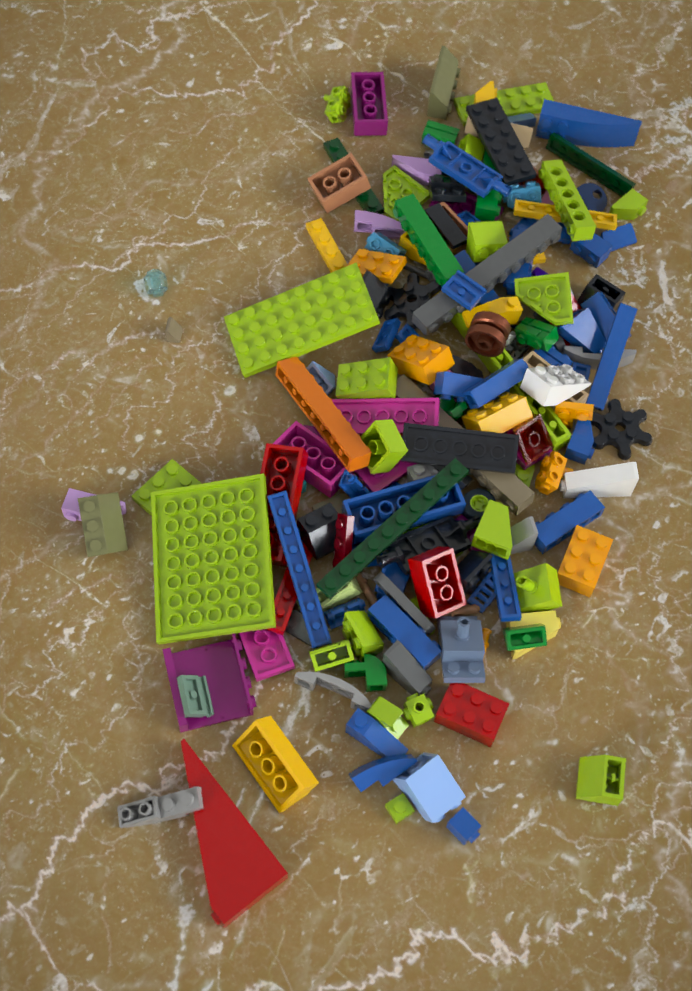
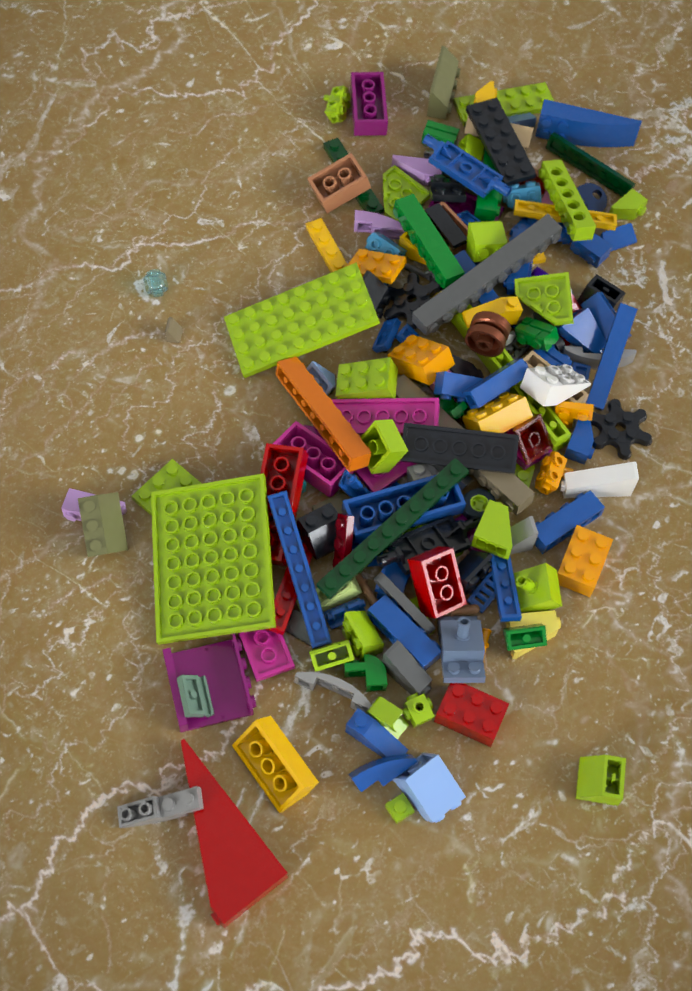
blue plate [441,270,487,311] -> none
blue brick [446,807,481,845] -> none

